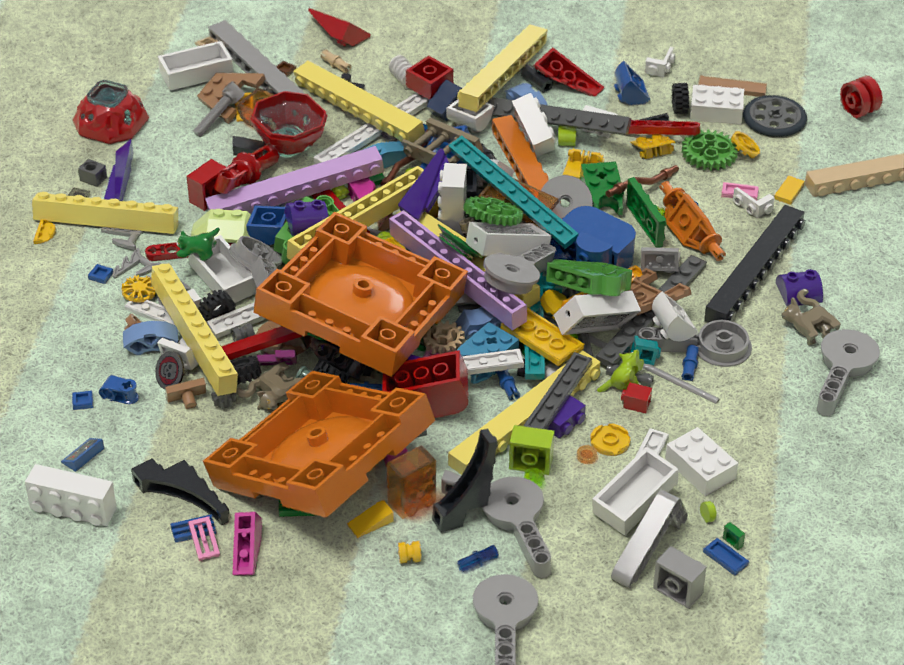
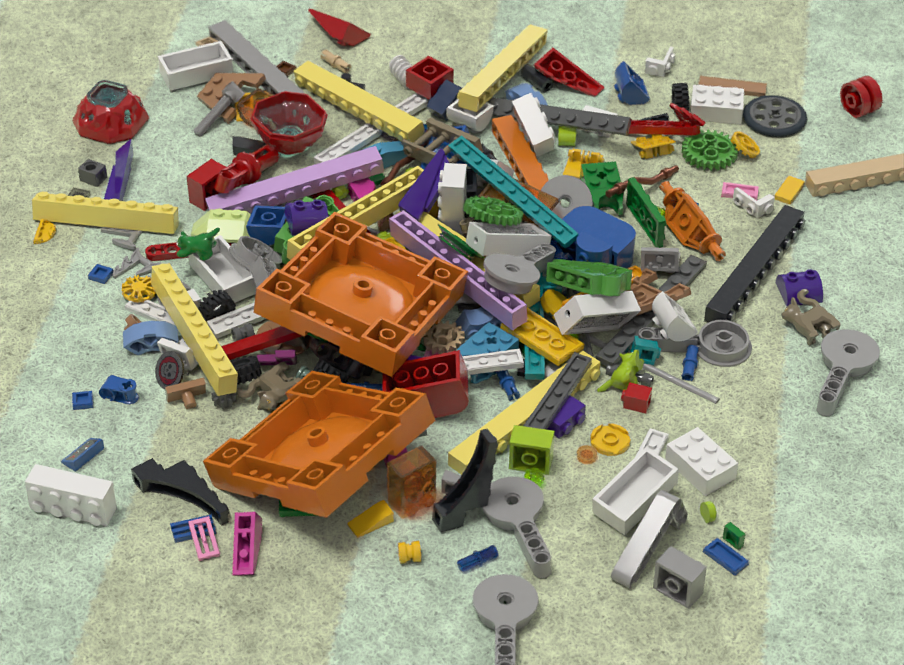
none -> red piece [669,102,706,127]

